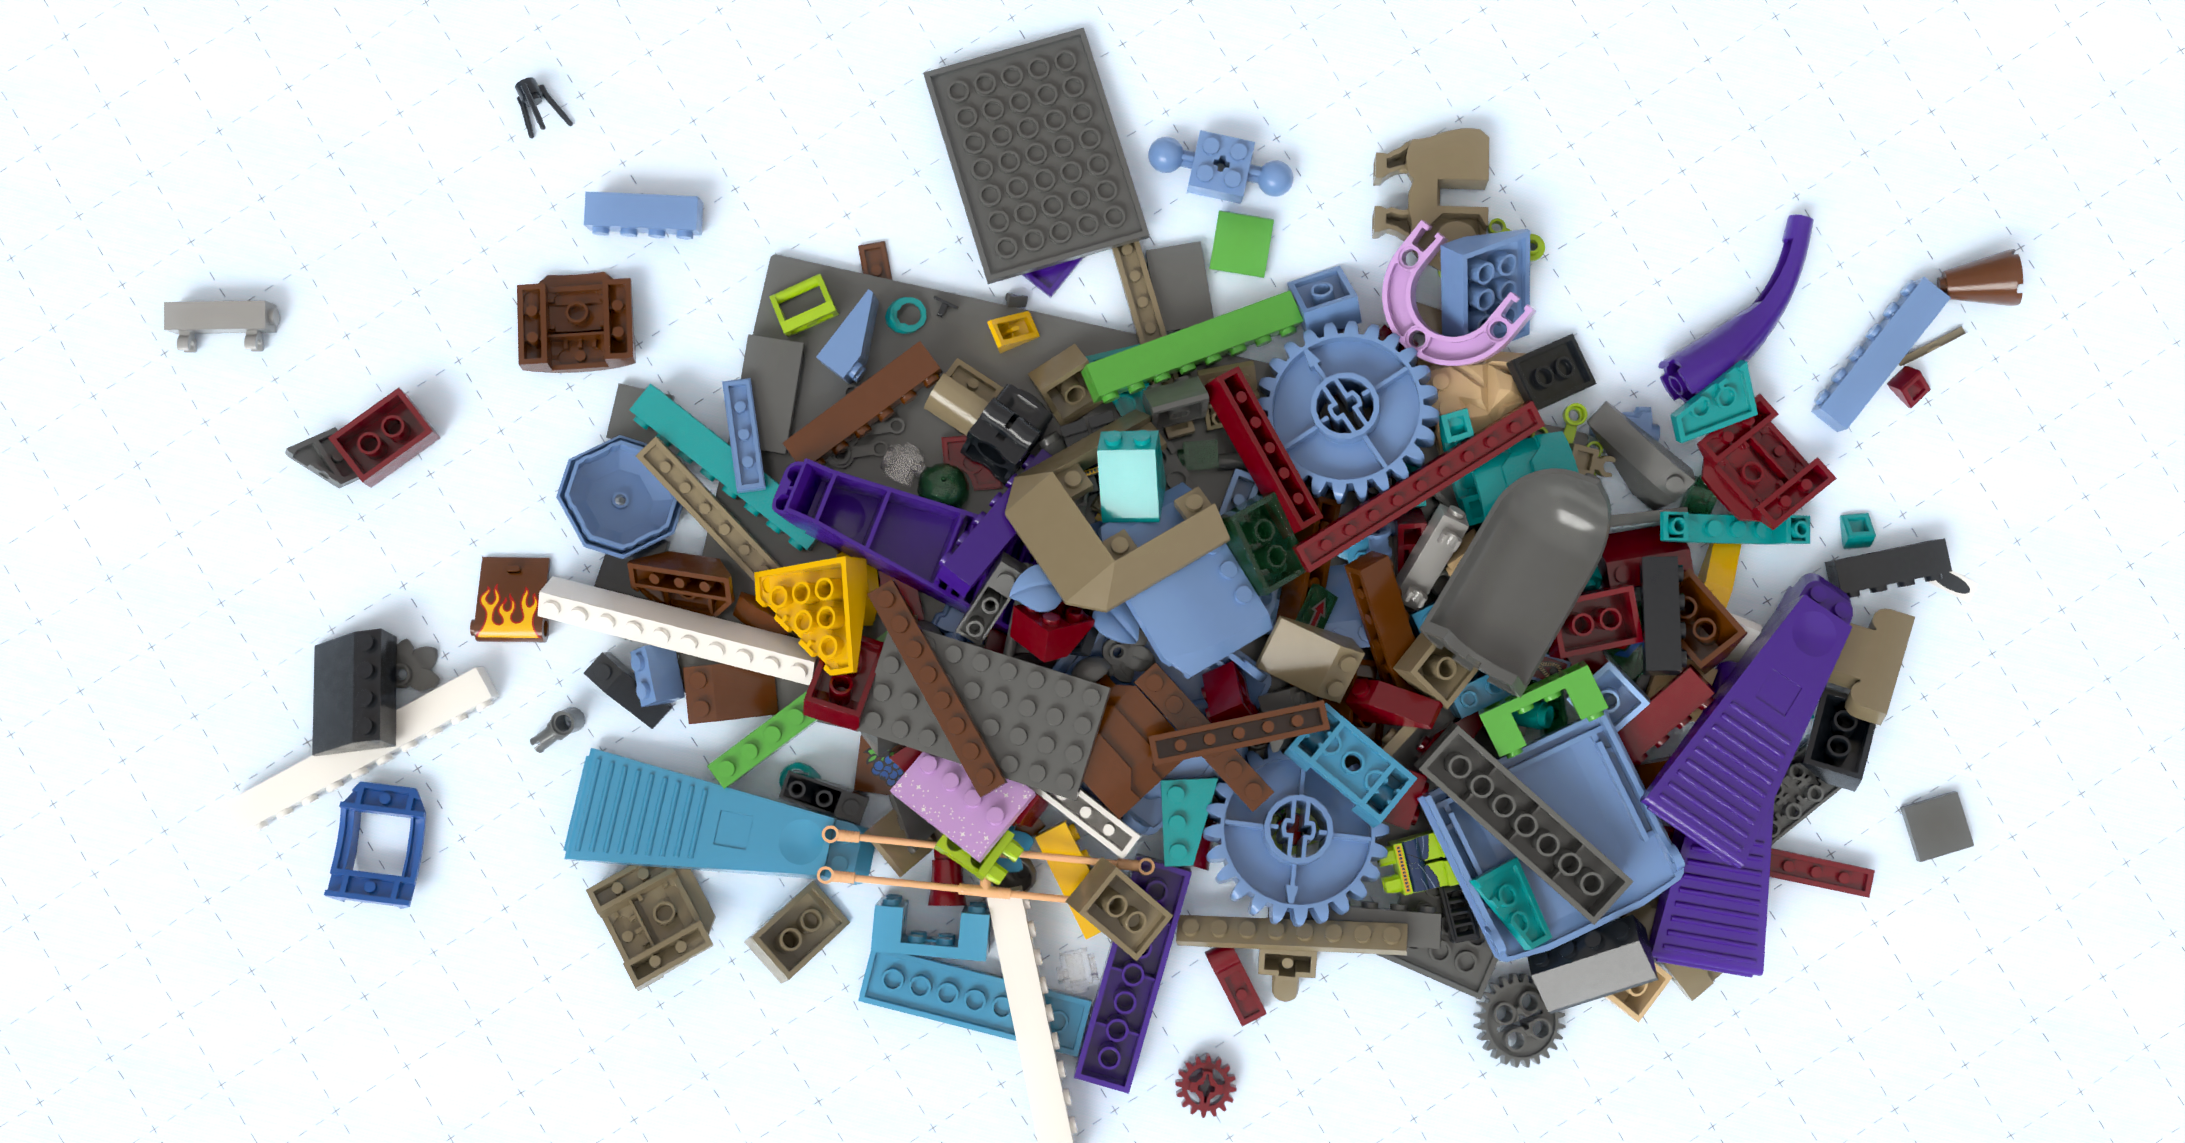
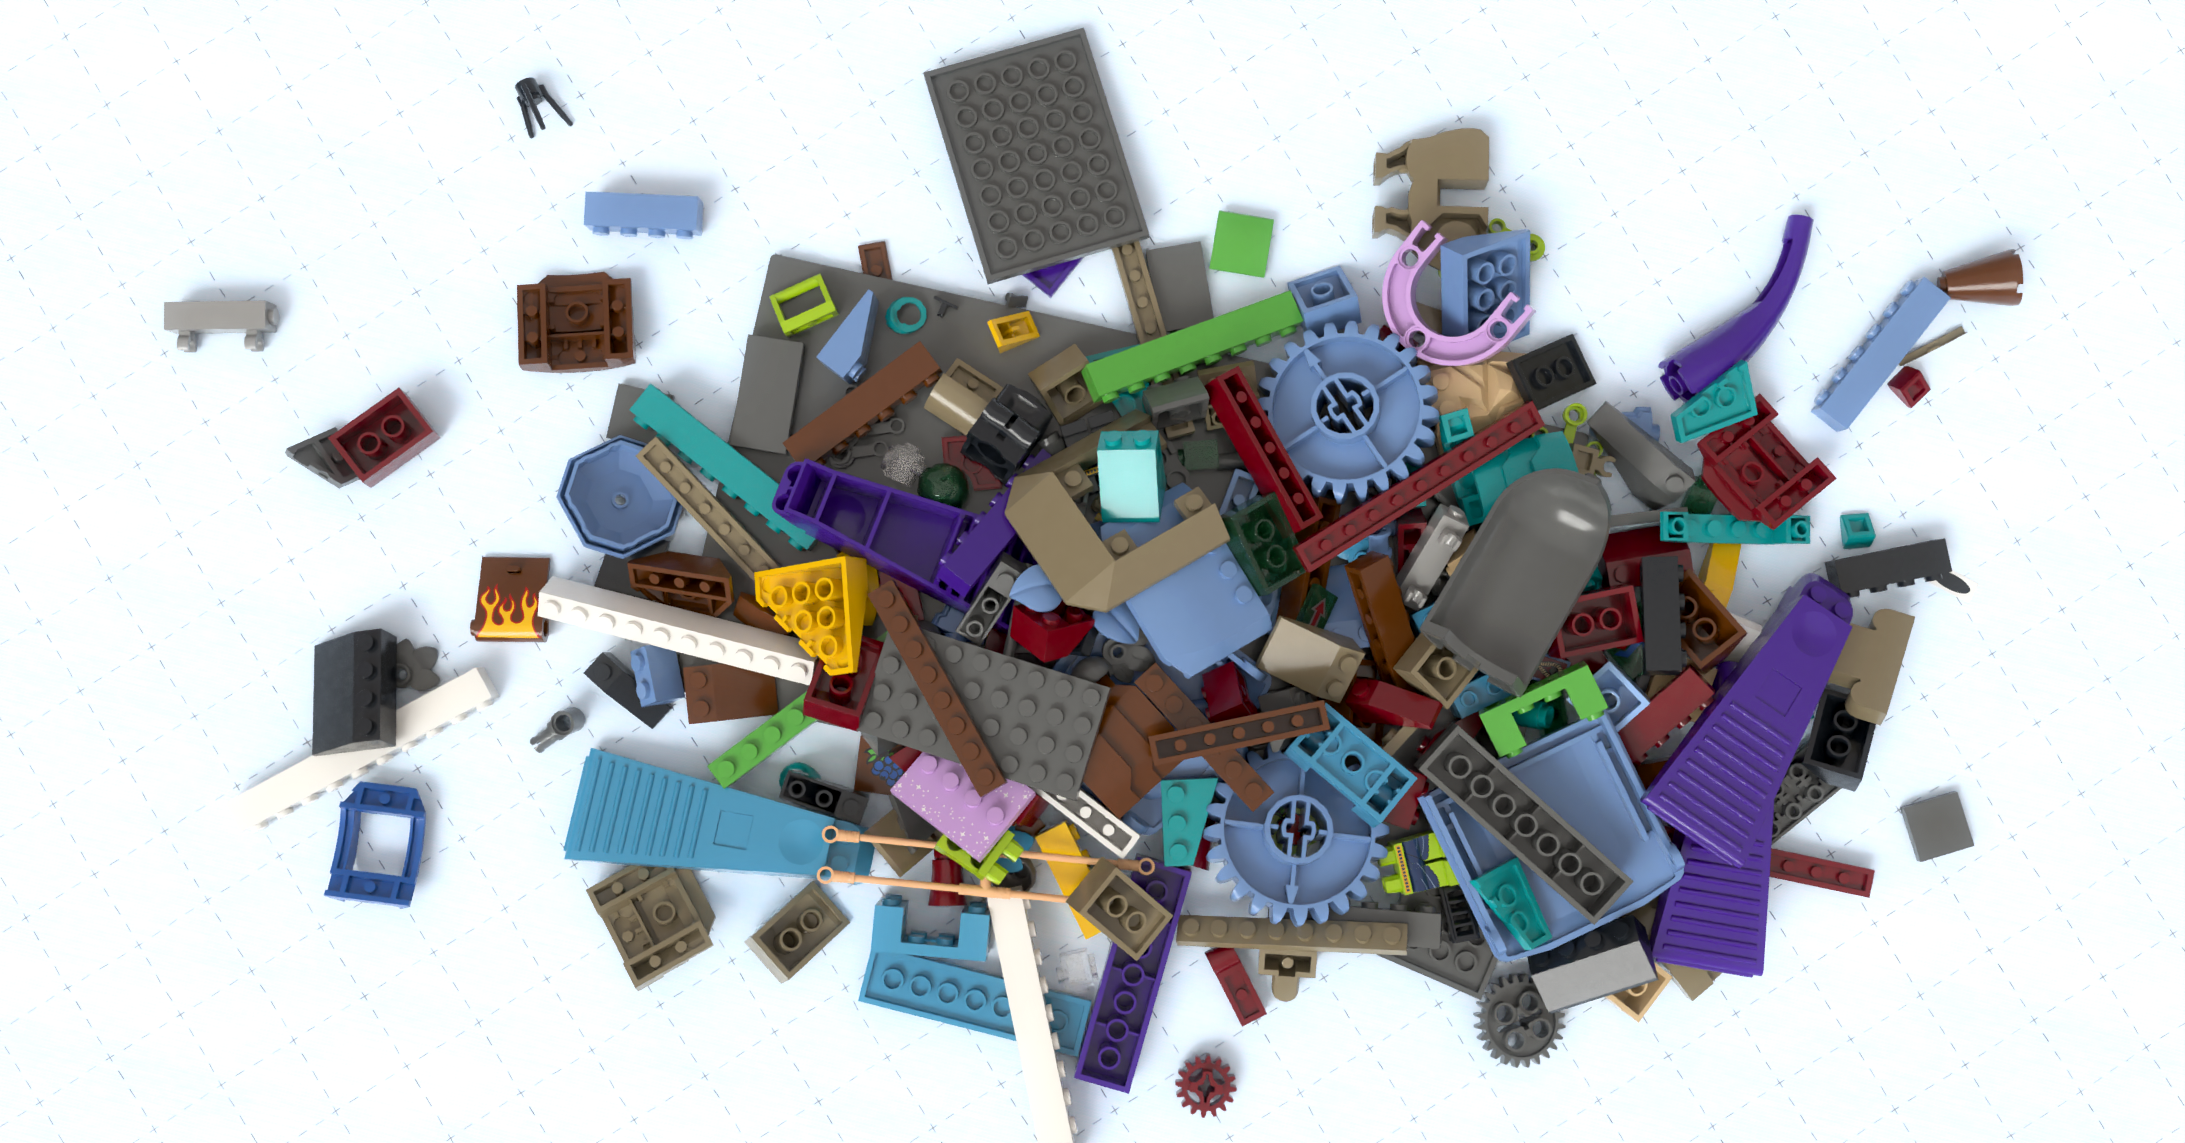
medium blue tile [722,378,766,493] -> none
medium blue brick [1148,130,1293,204] -> none

